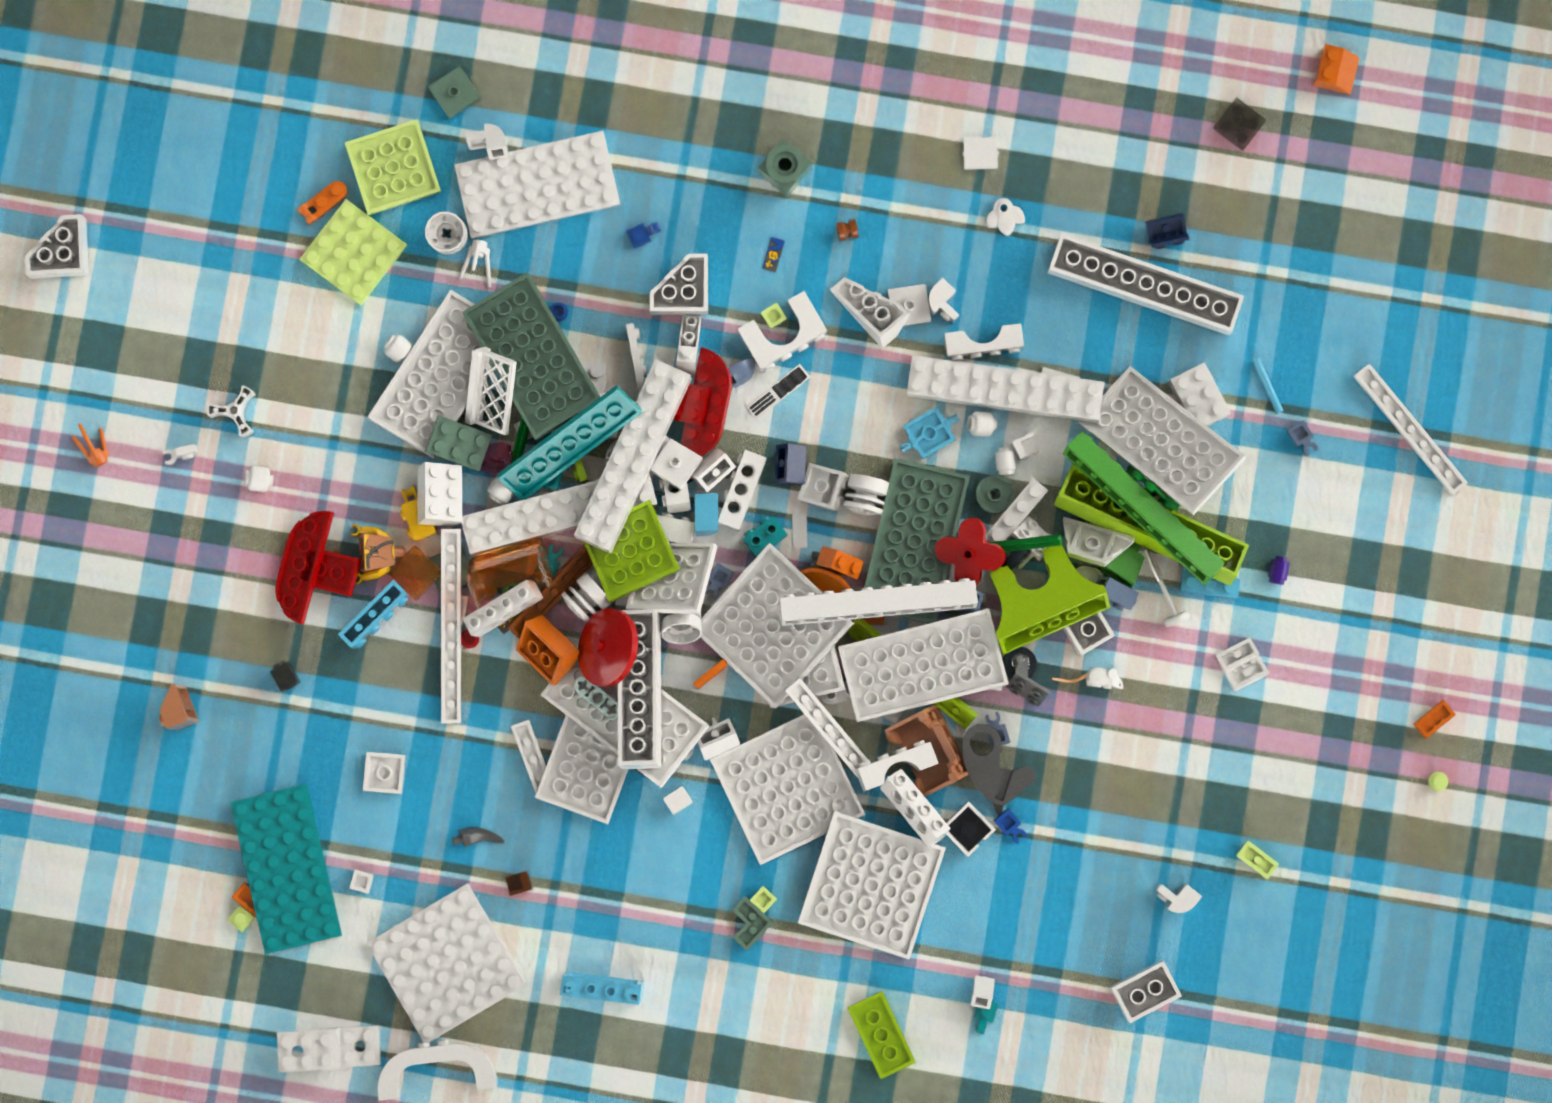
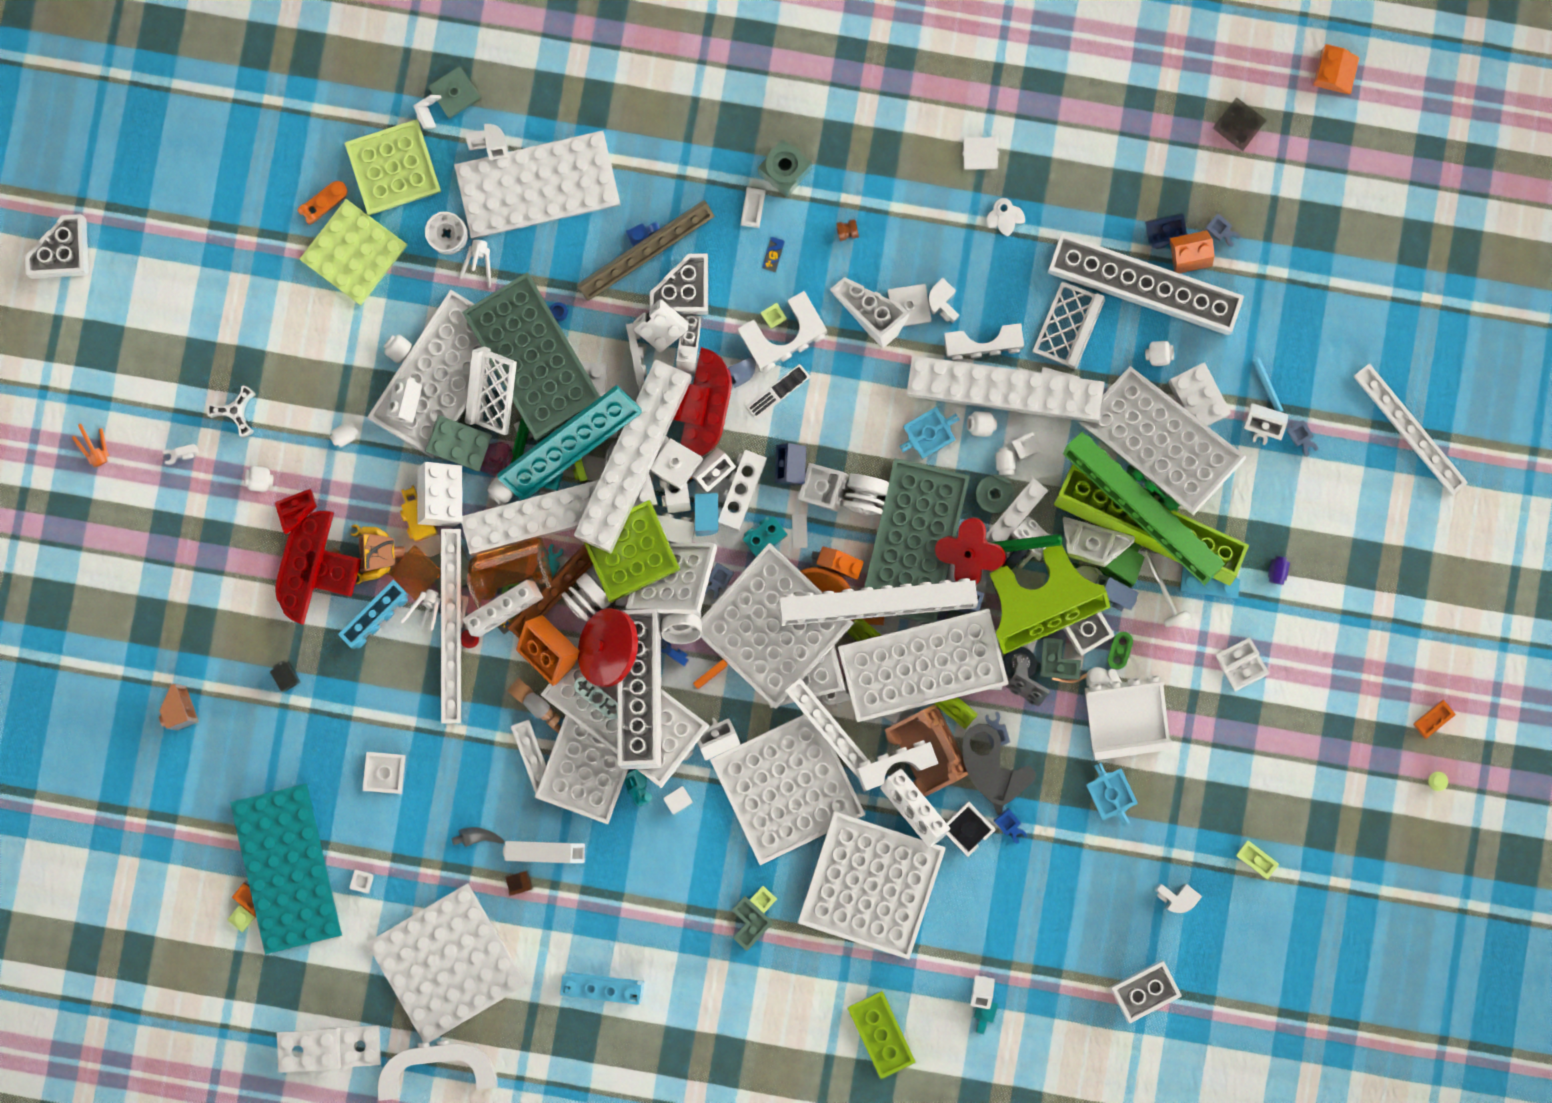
none -> red wing [275,488,317,534]
none -> white brick [329,421,360,448]
none -> white brick [386,377,422,422]
none -> white plant [400,589,441,631]
none -> white bracket [413,95,442,129]
none -> white slope [503,841,585,863]
none -> piece [507,678,561,733]
none -> dark tan tile [577,200,715,301]
none -> teal plate [625,769,652,807]
none -> white piece [633,299,688,353]
none -> blue plate [661,639,689,667]
none -> white tile [740,187,766,228]
none -> white fence [1032,282,1105,370]
none -> sand green plate [1040,638,1081,680]
none -> white panel [1085,675,1172,760]
none -> medium azure plate [1086,762,1138,826]
none -> bright green plate [1107,632,1133,670]
none -> white head [1145,341,1174,366]
none -> orange slope [1170,230,1215,274]
none -> sand blue plate [1205,214,1241,247]
none -> white brick [1244,403,1288,445]

